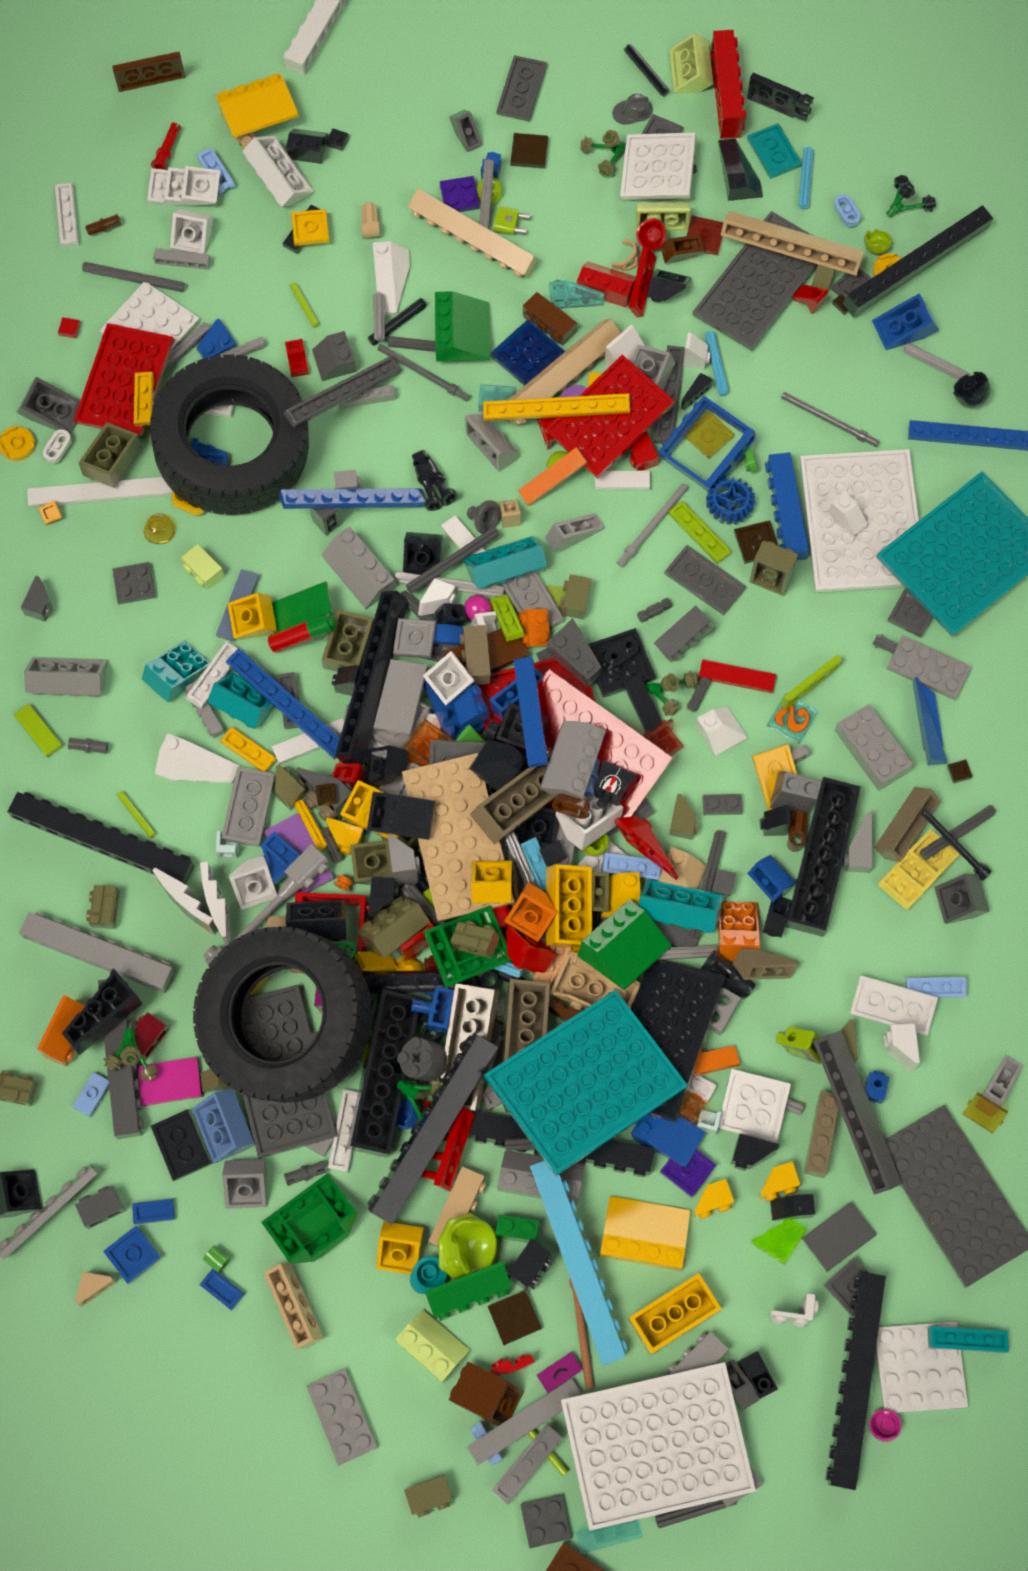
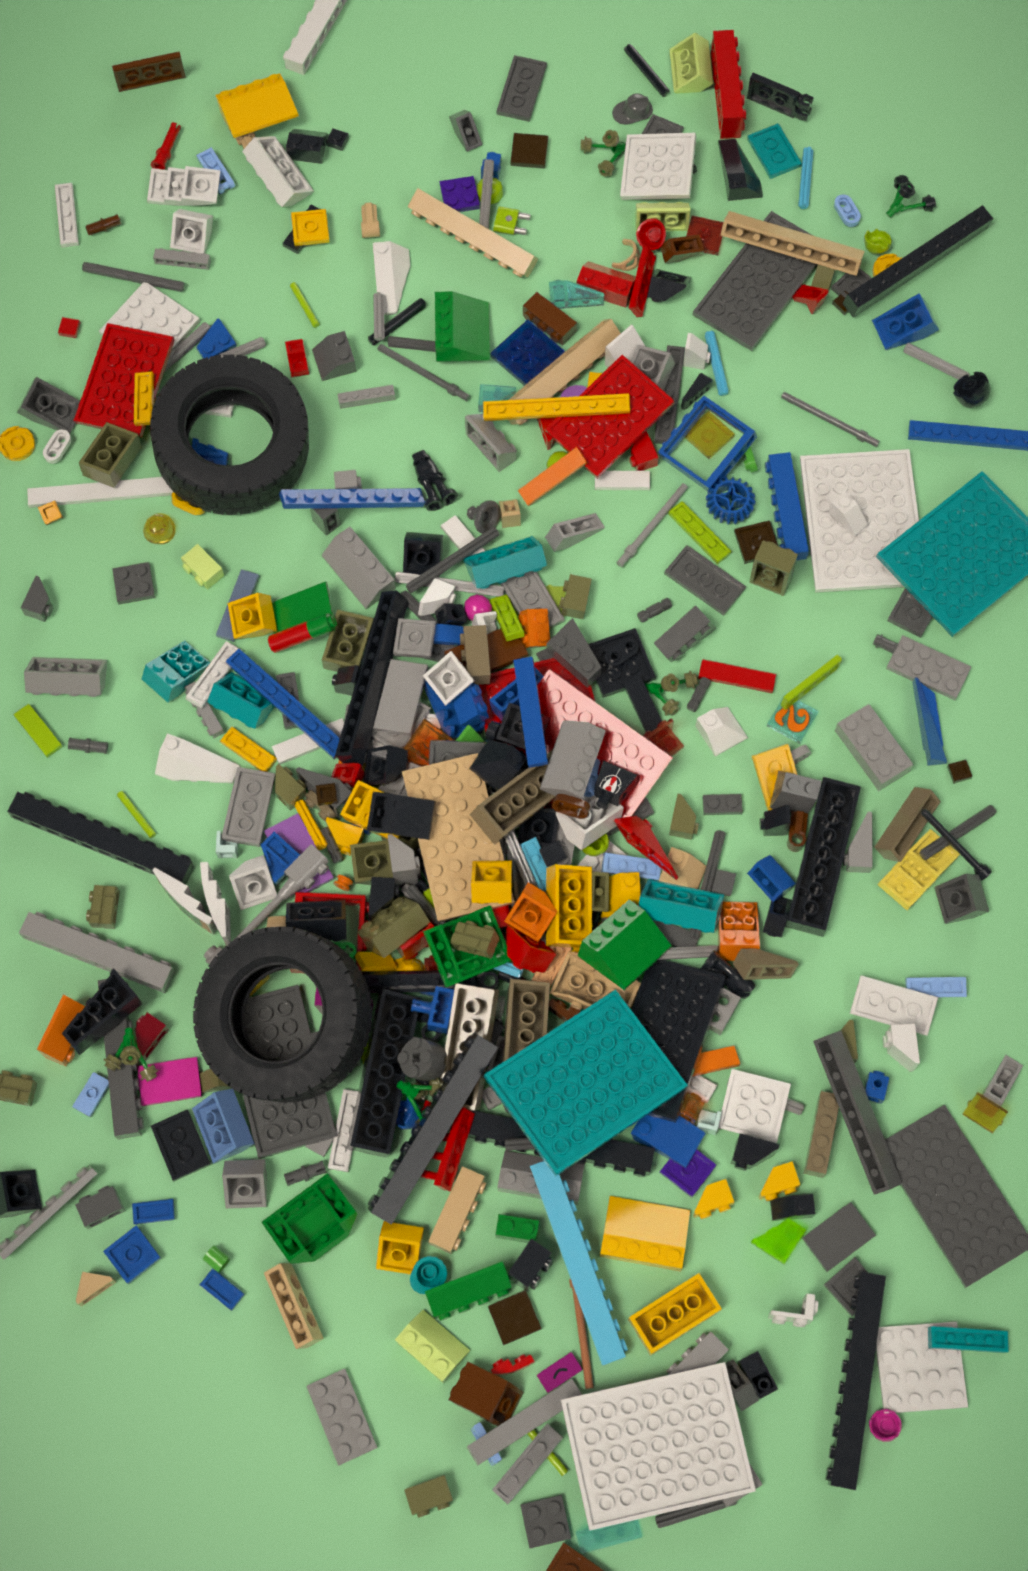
dark grey tile [283,355,402,428] -> none
lime piece [438,1213,497,1280] -> none
lime torso [776,1027,821,1064] -> none

